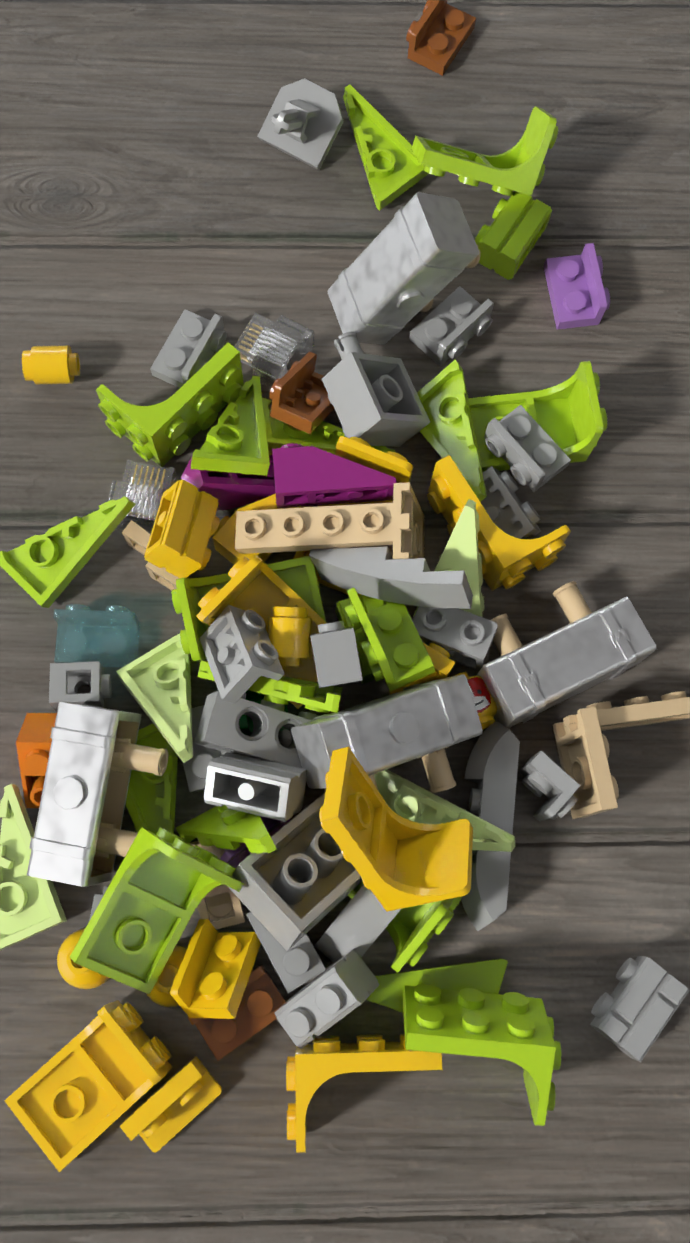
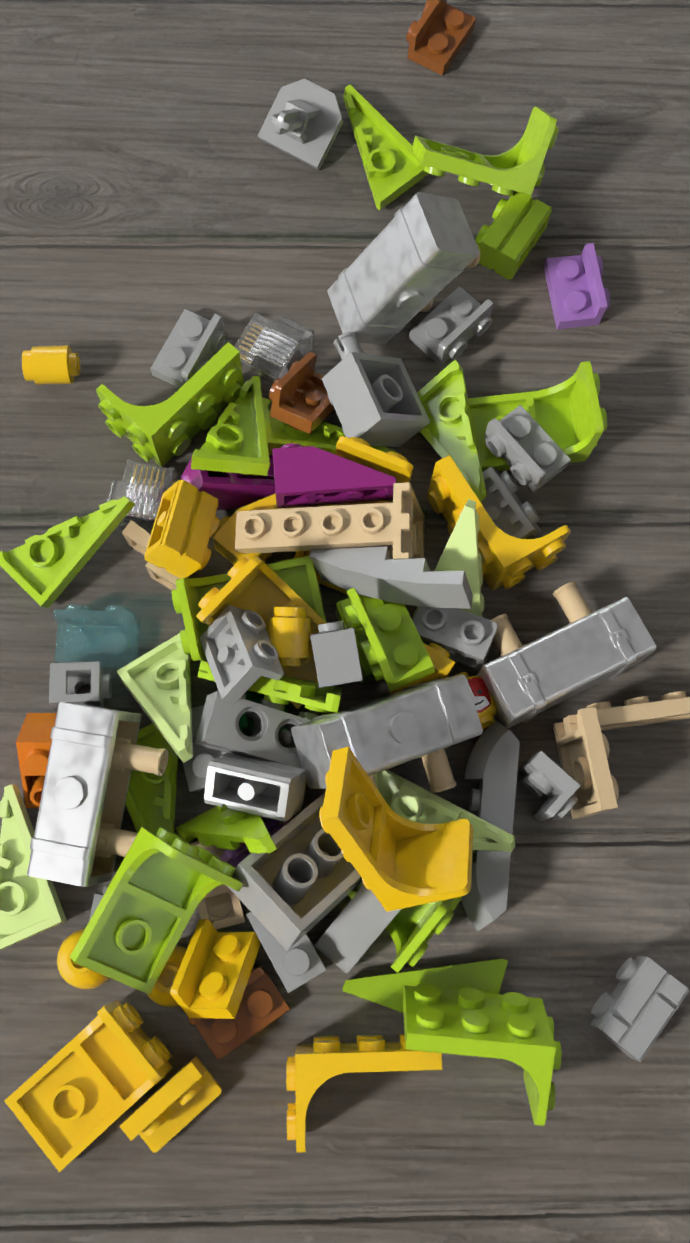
light grey brick [274,949,379,1049] -> none

